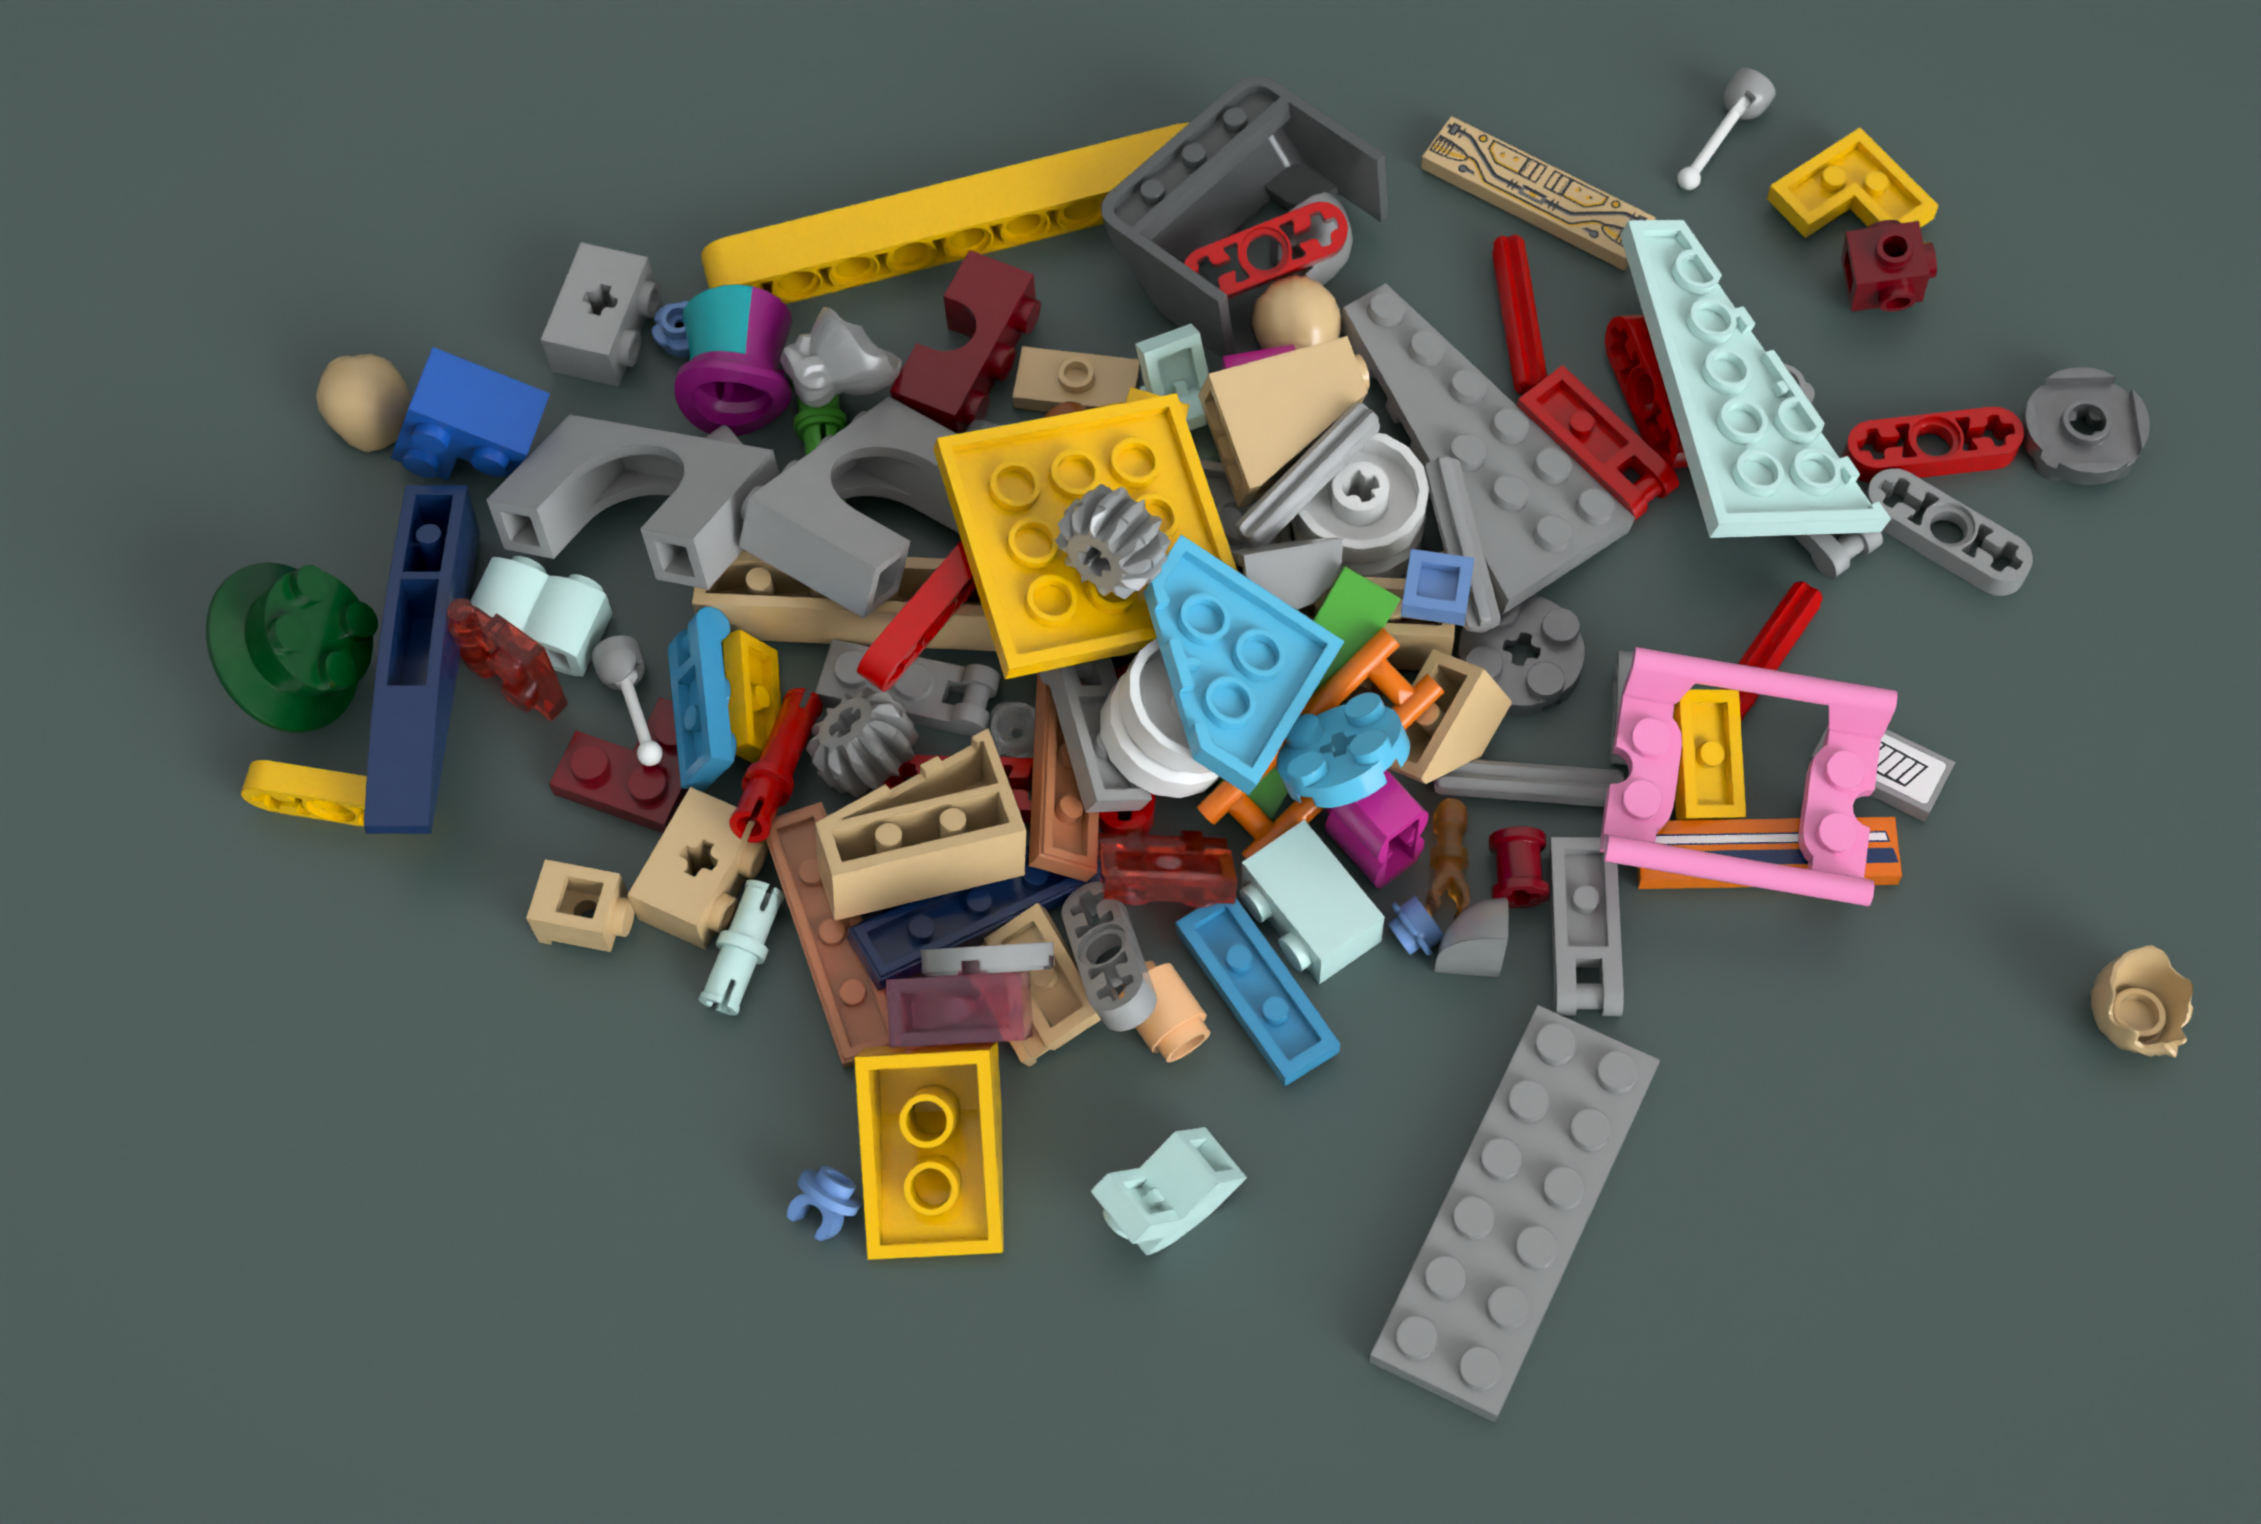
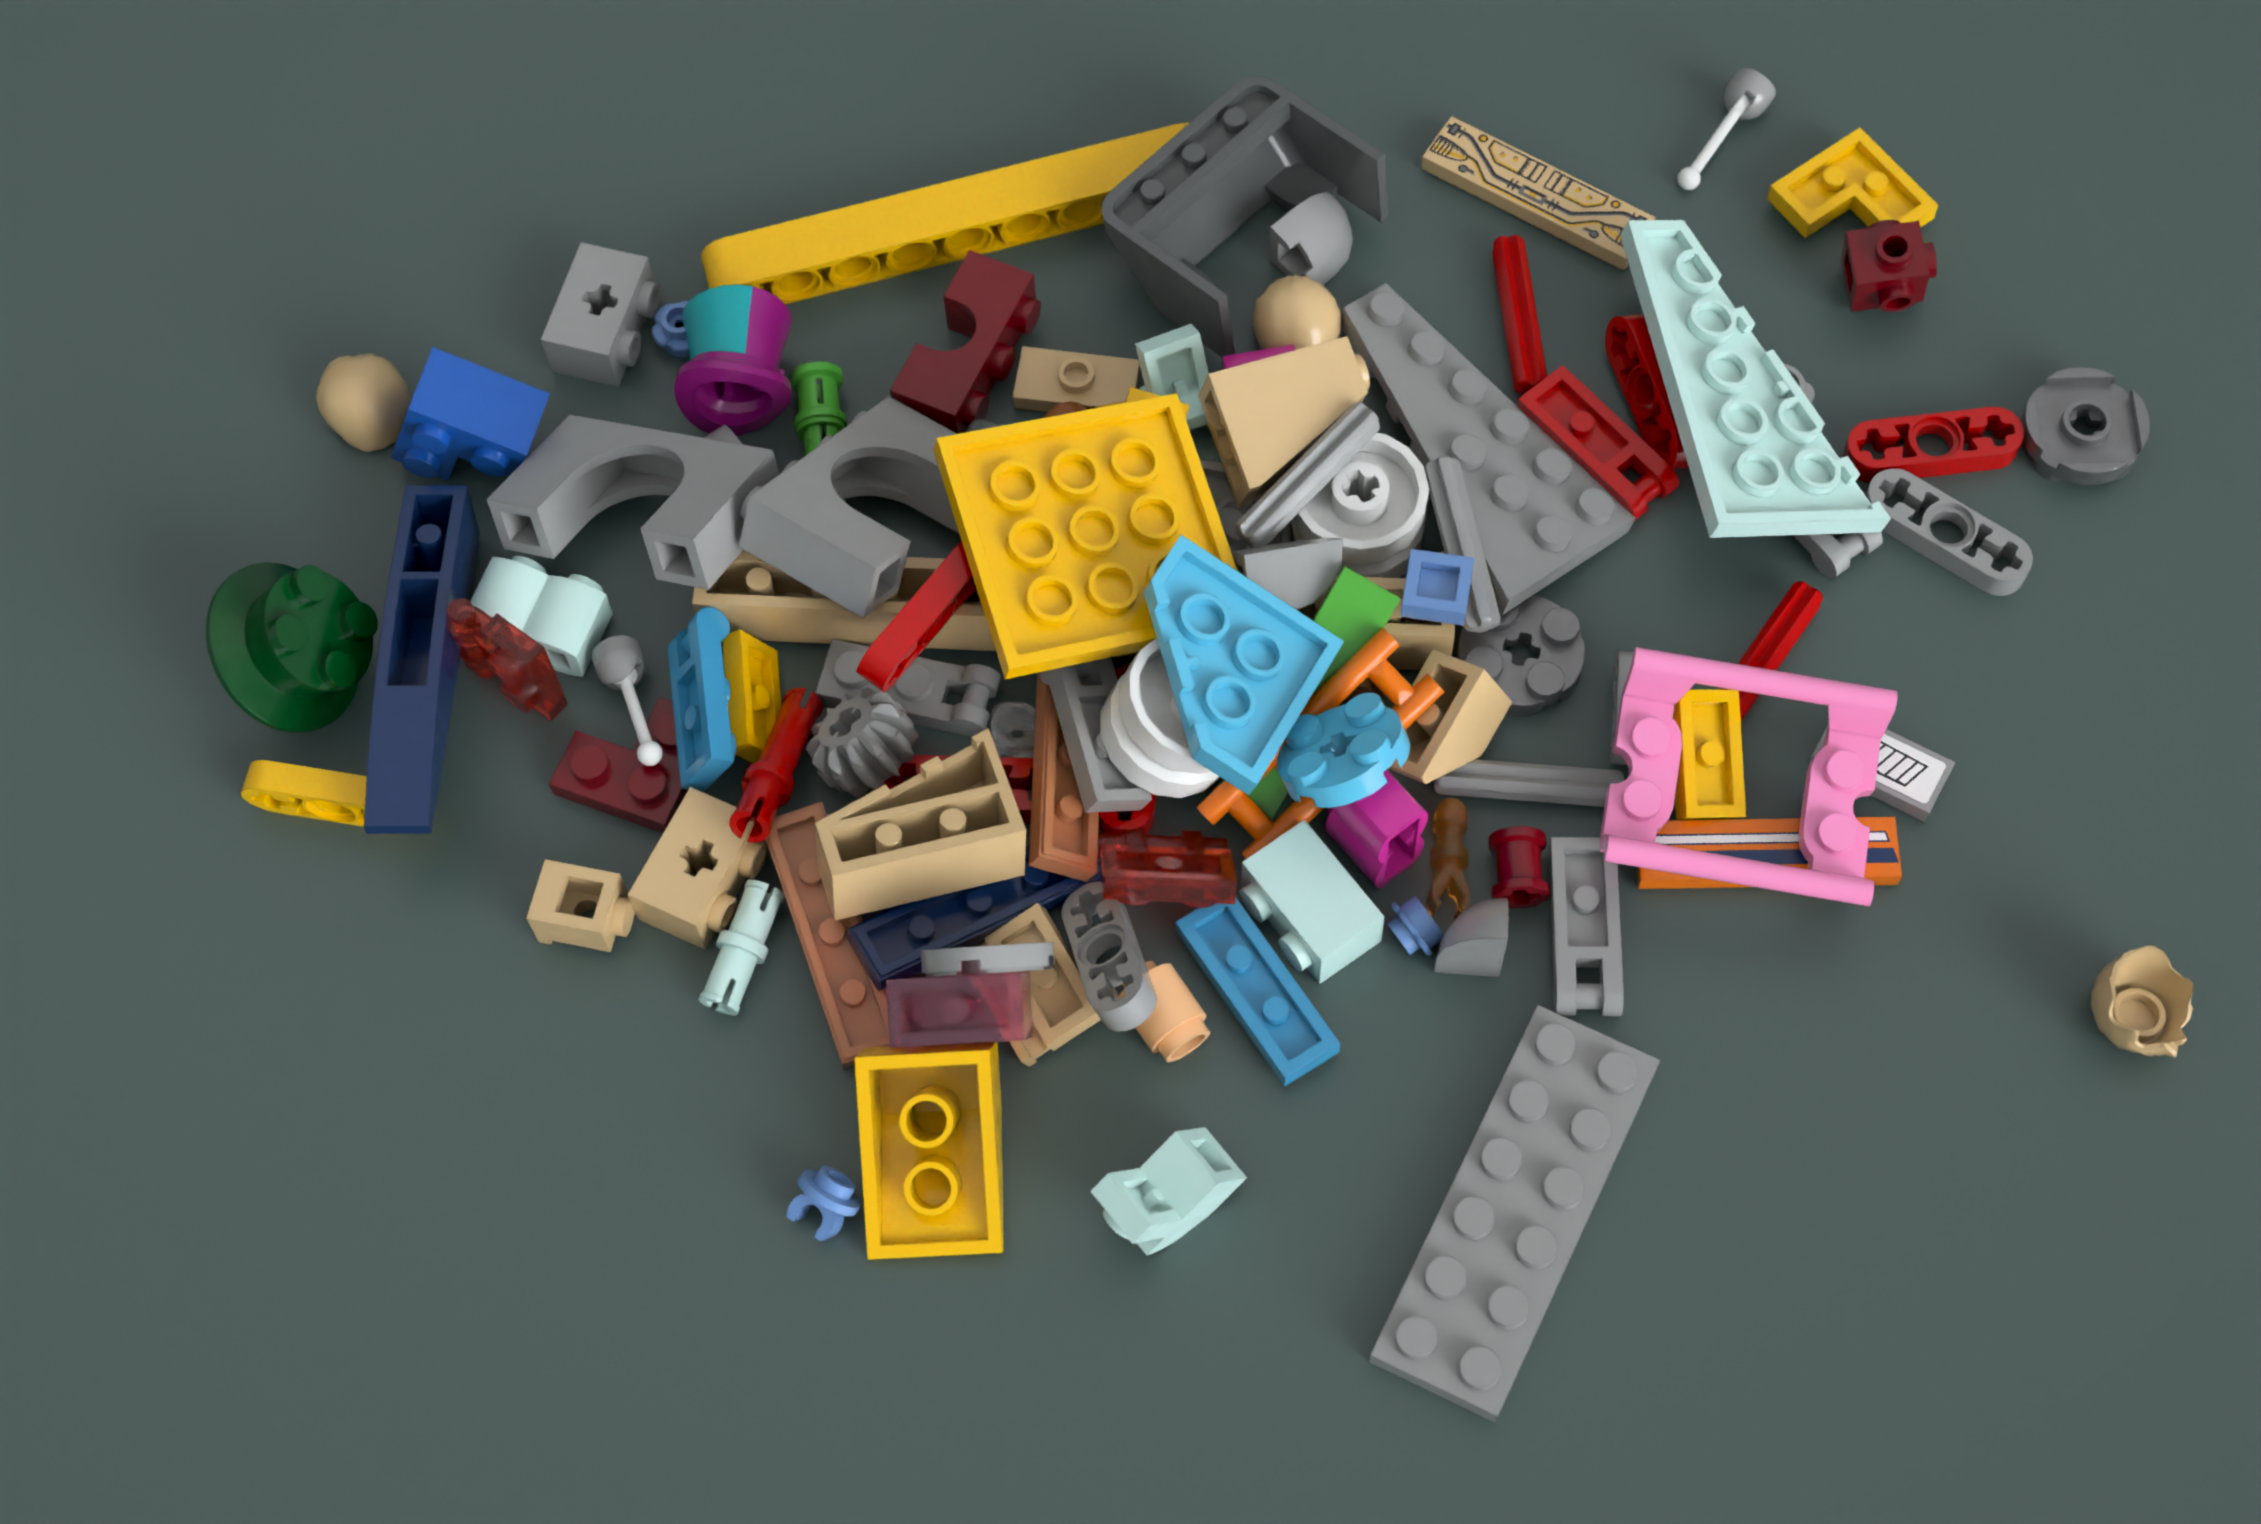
light grey hair [780,307,902,408] -> none
light grey gear [1055,484,1171,599] -> none
red beam [1184,202,1348,299] -> none

